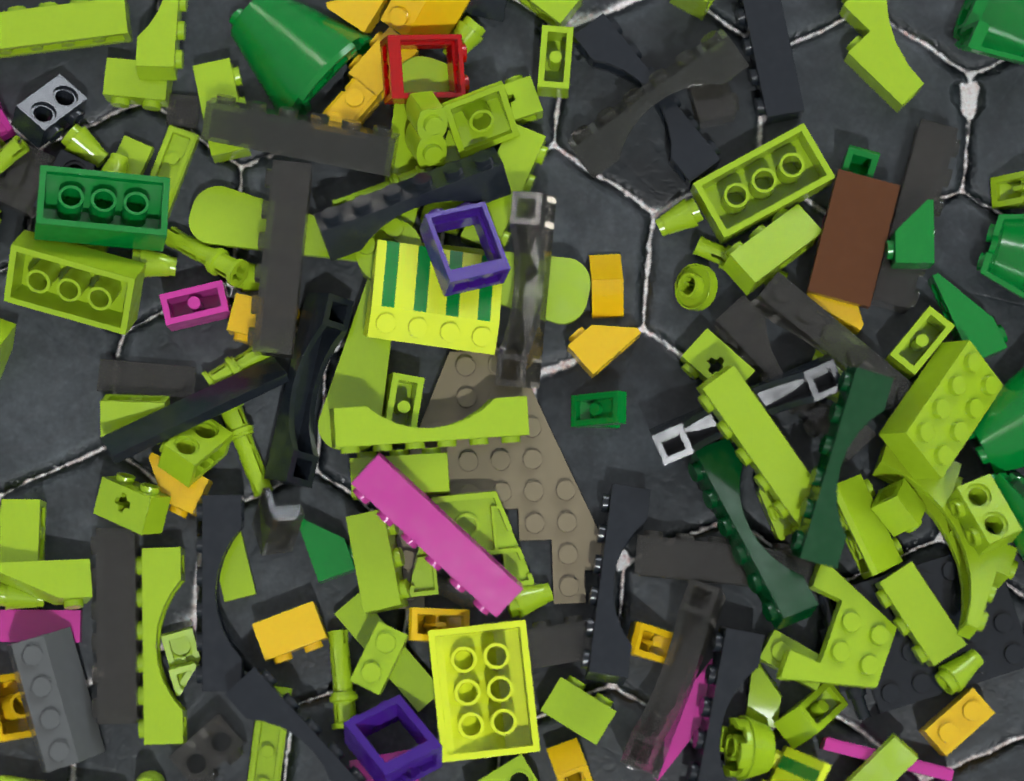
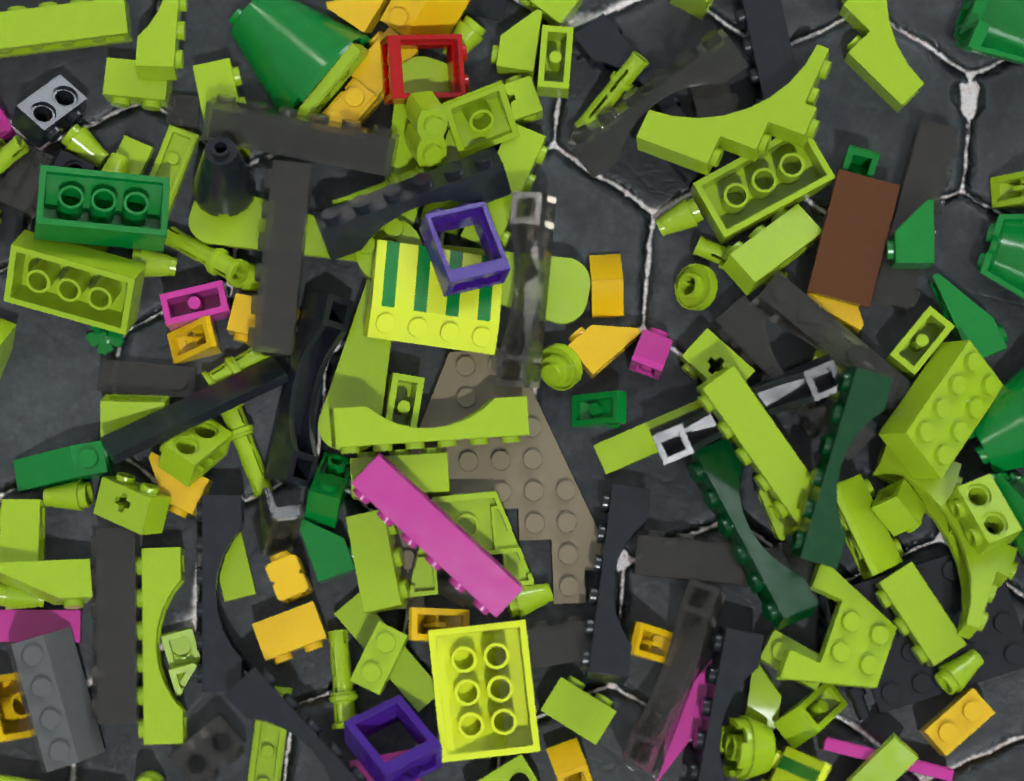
none -> green slope [13,441,114,492]
none -> lime cone [43,479,94,511]
none -> green plant [86,326,125,356]
none -> yellow slope [167,315,222,364]
none -> black cone [192,137,256,217]
none -> yellow brick [265,550,314,604]
none -> lime tile [273,43,369,147]
none -> green slope [304,452,351,528]
none -> lime slope [491,10,542,79]
none -> lime plate [537,343,583,391]
none -> lime pin [574,51,649,136]
none -> lime tile [593,400,702,475]
none -> dark pink slope [629,328,673,380]
none -> lime arch [636,44,832,176]

